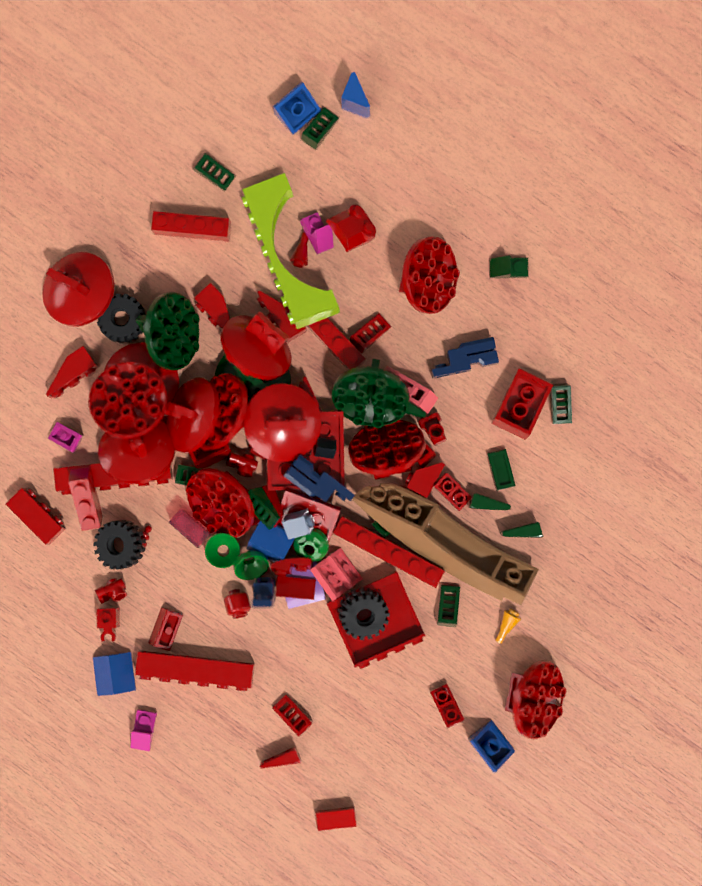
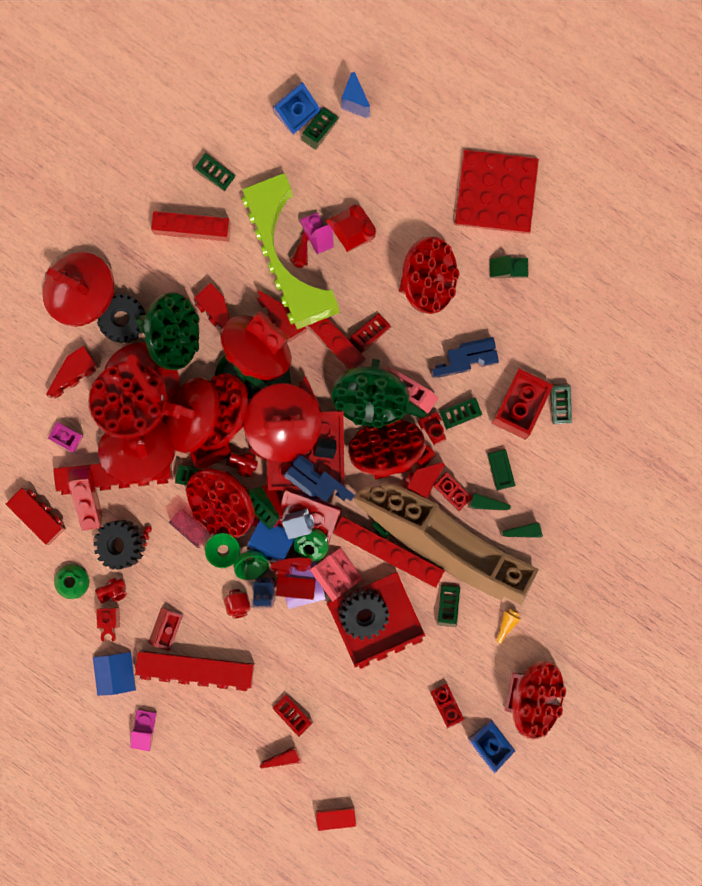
none -> green piece [54,564,90,599]
none -> red plate [126,355,161,404]
none -> dark green slope [439,397,483,430]
none -> red plate [455,150,539,234]

